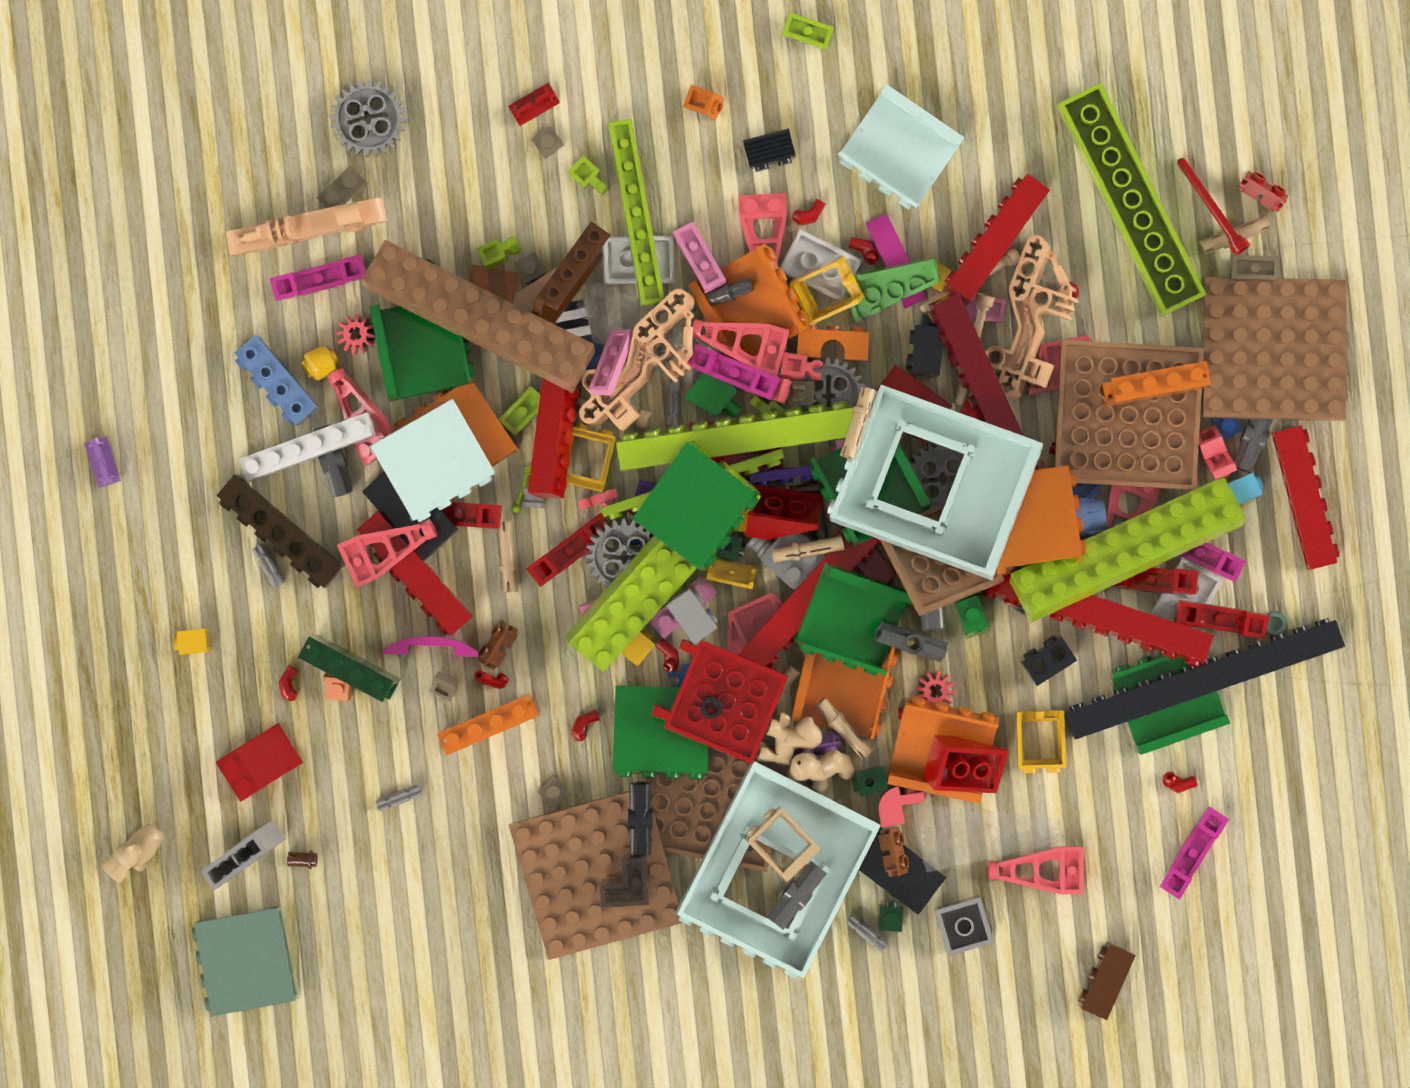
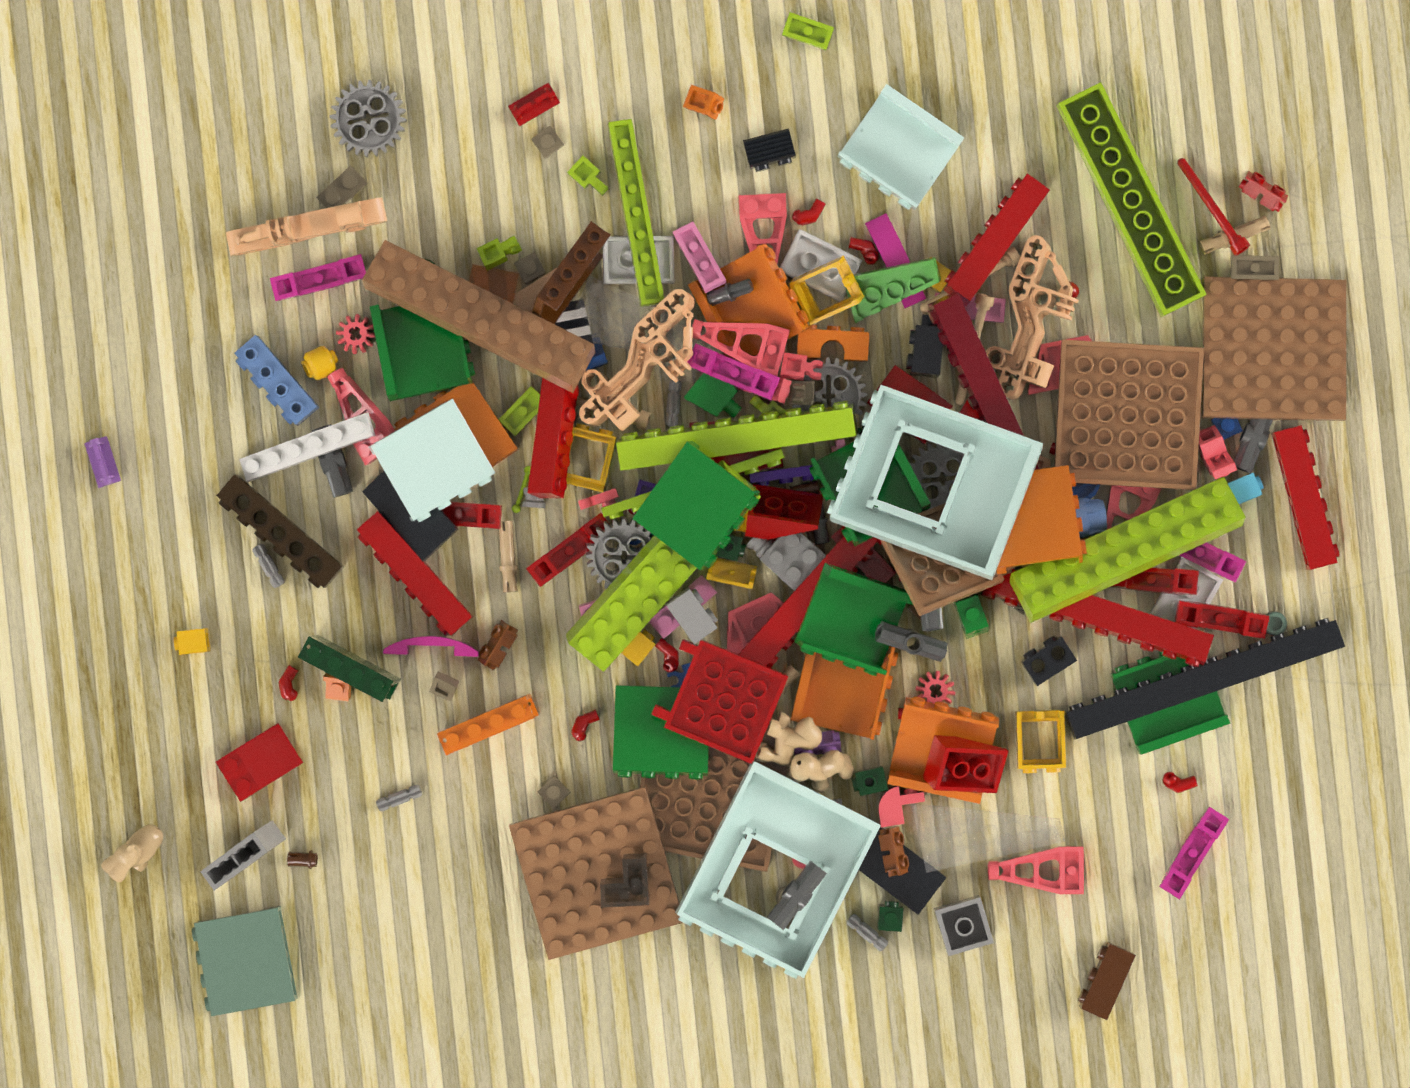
coral plate [337,519,437,588] -> none
red arm [474,670,509,689] -> none
bright pink plate [588,330,633,395] -> none
black piece [628,782,653,856] -> none
black bush [701,696,722,719] -> none
tan window [745,807,821,882] -> none
tan pin [772,535,845,564] -> none
tan pin [814,697,873,760] -> none
tan pin [840,387,876,460] -> none
orange panel [1102,361,1211,407] -> none

